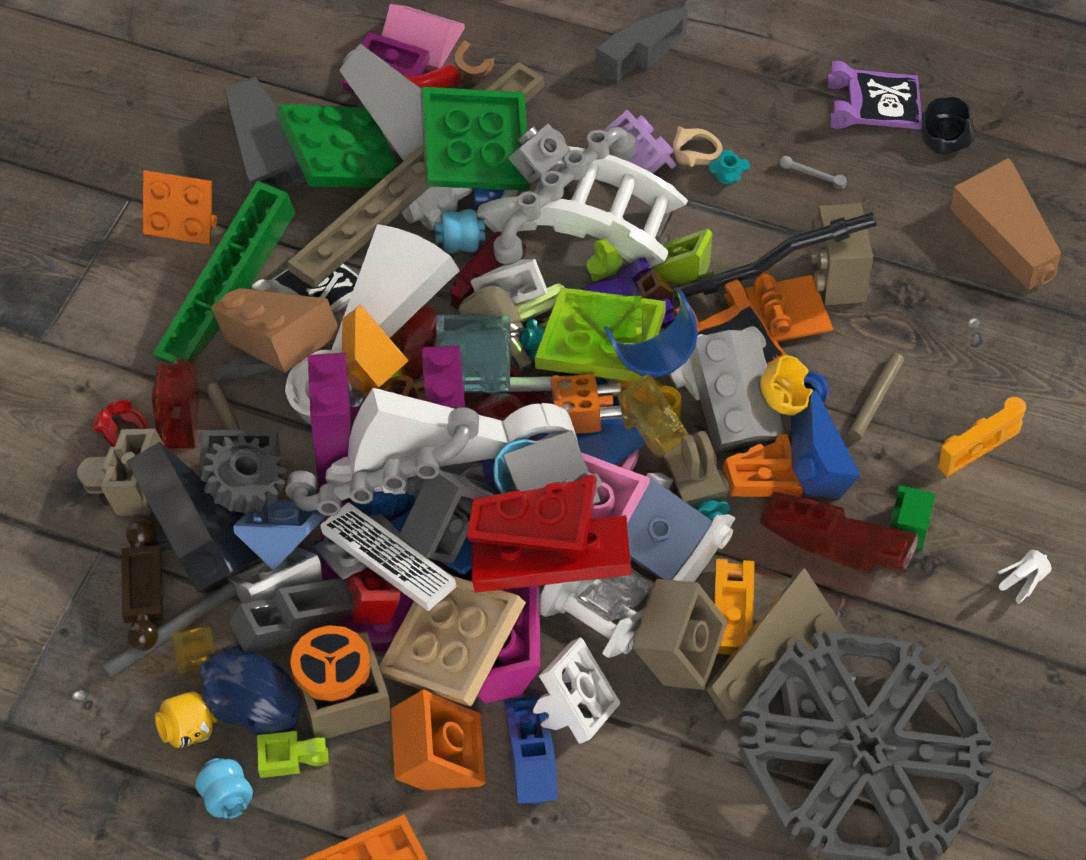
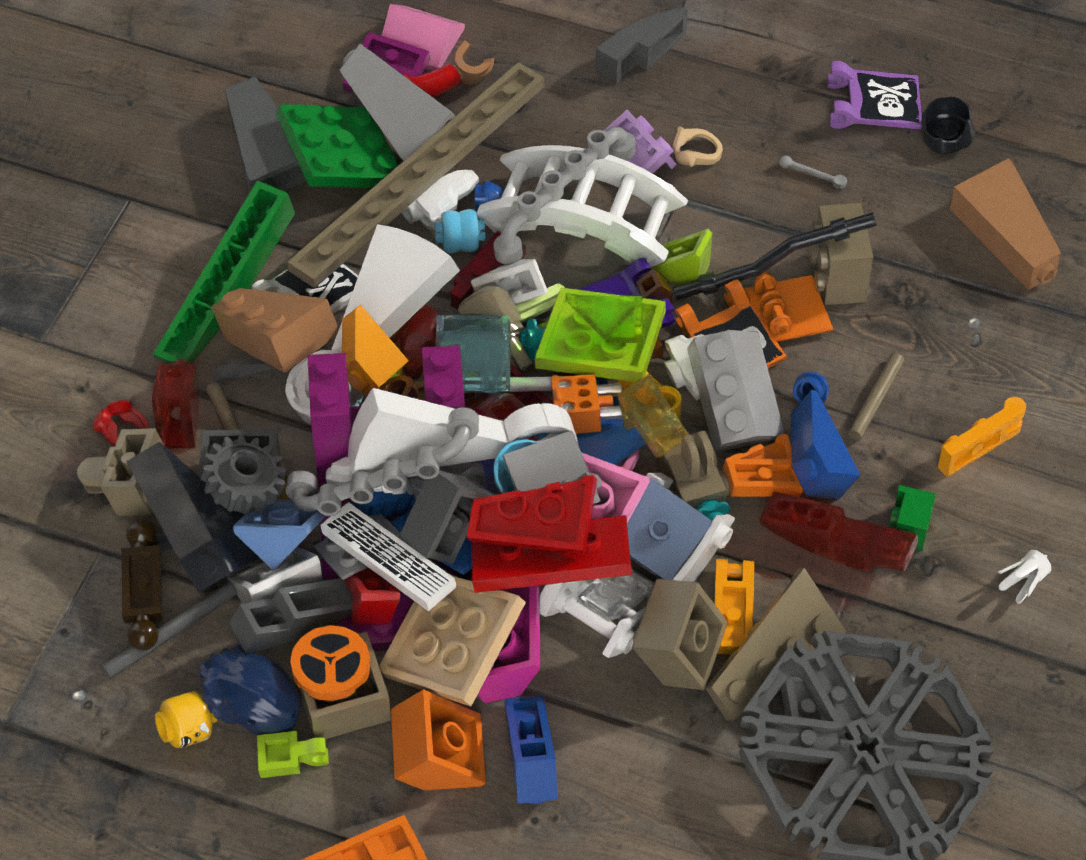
orange hinge [143,170,217,245] -> none
clear yellow plate [172,627,215,674] -> none
medium azure piece [195,758,253,819] -> none
green plate [420,87,531,191] -> none
light grey brick [507,123,571,184] -> none
white piece [532,637,620,744] -> none
lime piece [587,238,623,282] -> none
blue piece [604,289,698,377] -> none
teal plate [709,150,750,184] -> none
yellow hair [760,355,812,415] -> none

